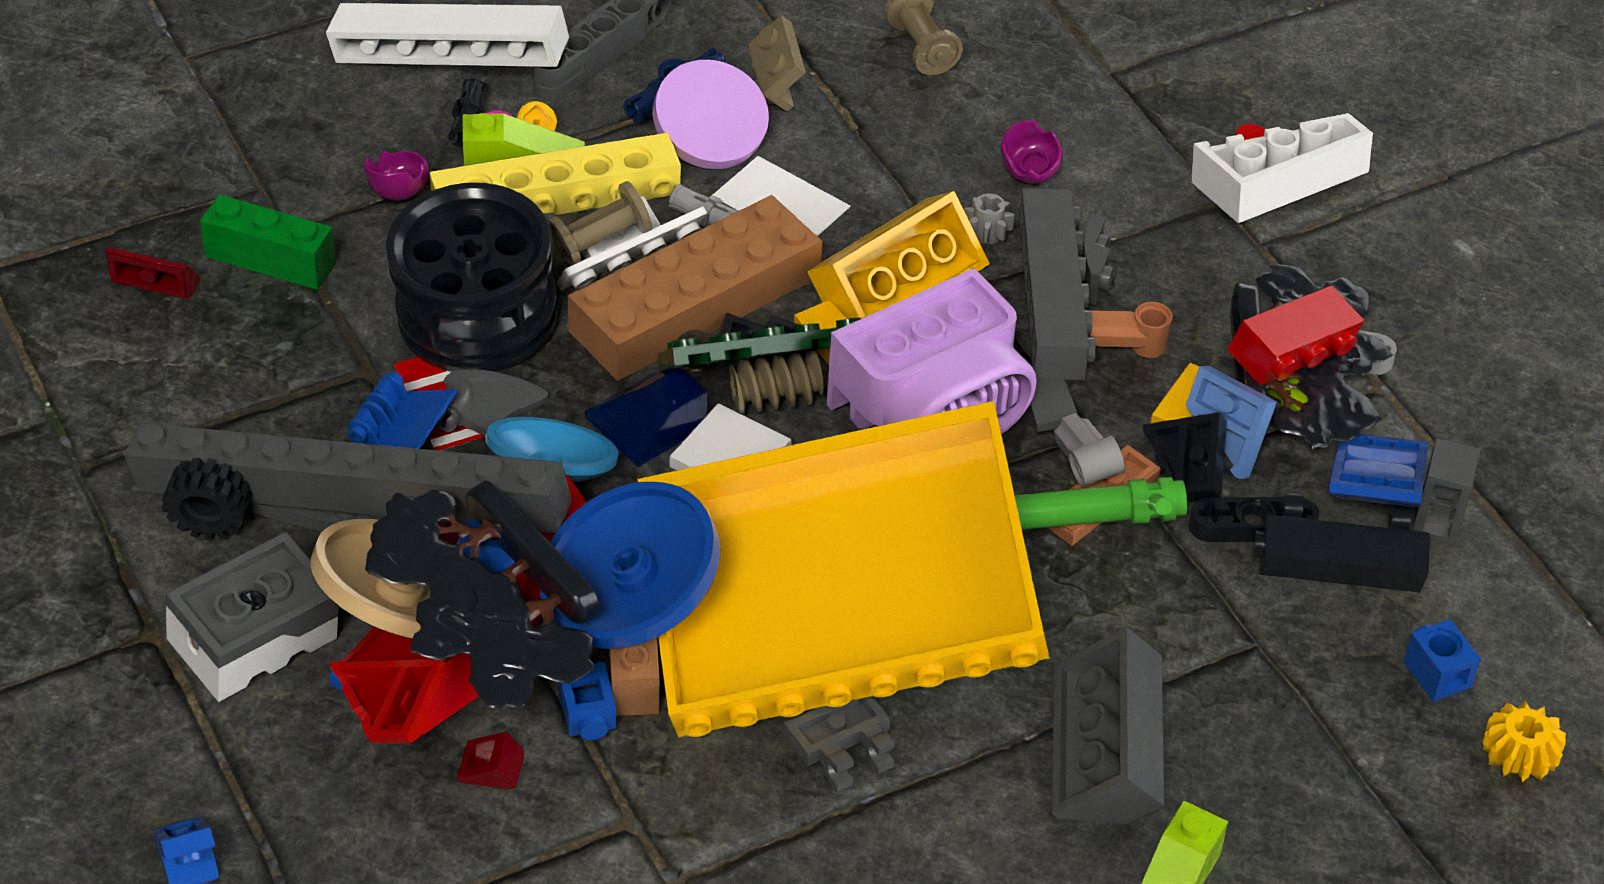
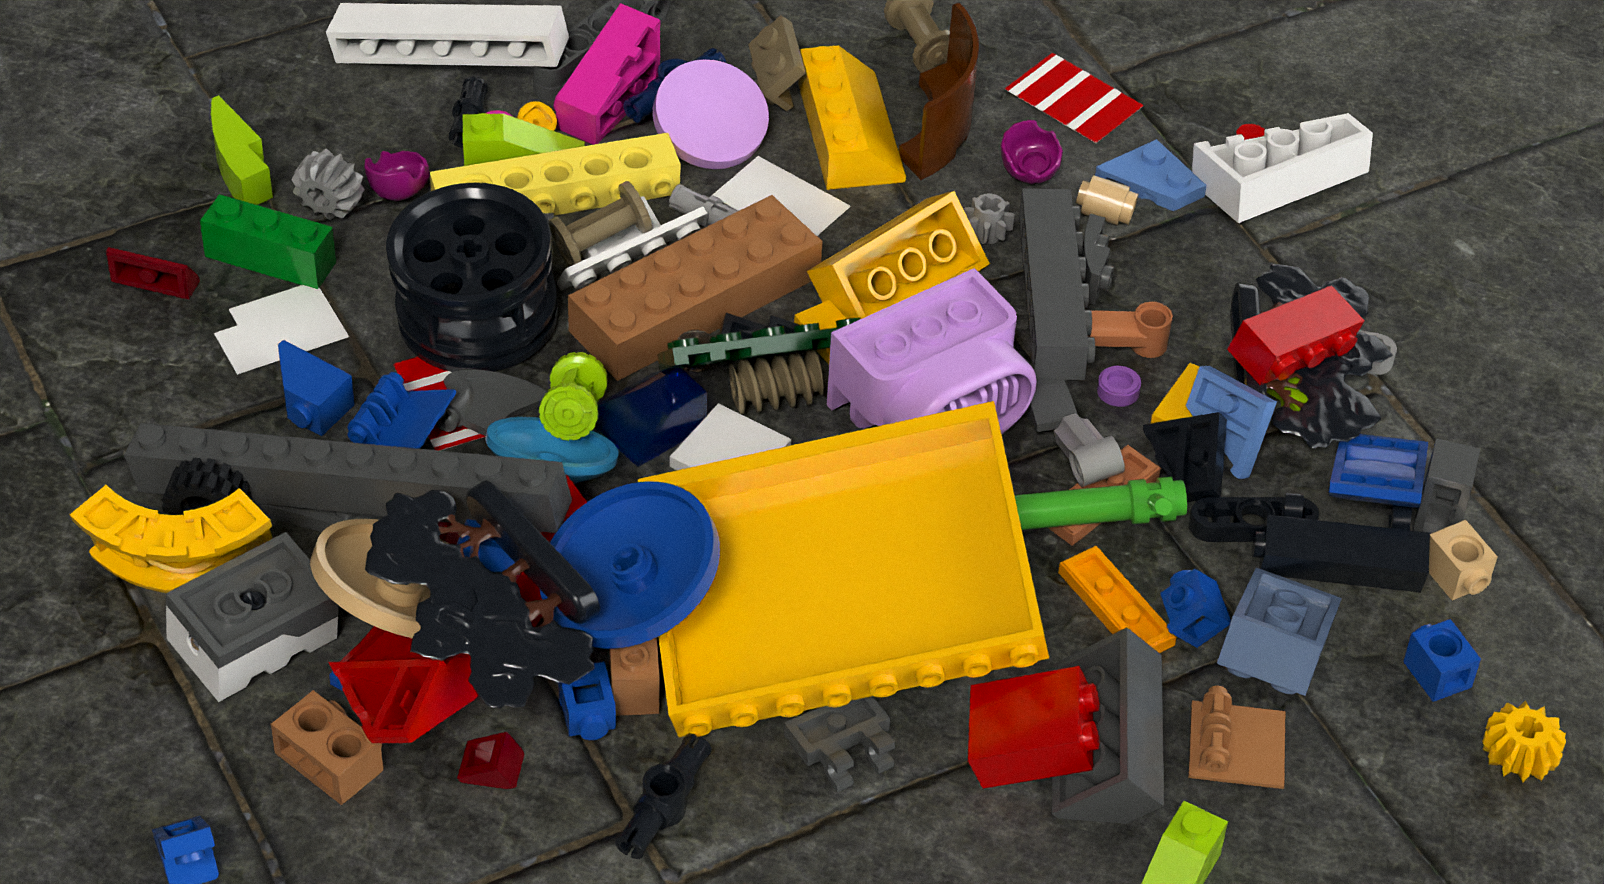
none -> yellow fence [69,485,273,593]
none -> lime slope [211,95,273,205]
none -> white sticker [214,285,349,375]
none -> medium nougat brick [271,690,383,805]
none -> blue slope [278,340,354,436]
none -> light grey gear [291,149,365,220]
none -> lime hose [539,352,608,441]
none -> dark pink wedge [553,3,660,145]
none -> black pin [615,733,712,859]
none -> yellow slope [798,45,906,190]
none -> reddish brown panel [899,2,979,180]
none -> red brick [968,666,1100,789]
none -> red sticker [1005,53,1143,143]
none -> light orange tile [1058,546,1177,653]
none -> tan brick [1076,175,1139,225]
none -> medium blue wing [1095,139,1207,211]
none -> medium lavender tile [1097,366,1141,407]
none -> blue brick [1160,568,1231,648]
none -> medium nougat hinge [1188,686,1285,789]
none -> sand blue slope [1217,567,1342,696]
none -> tan brick [1429,520,1498,601]

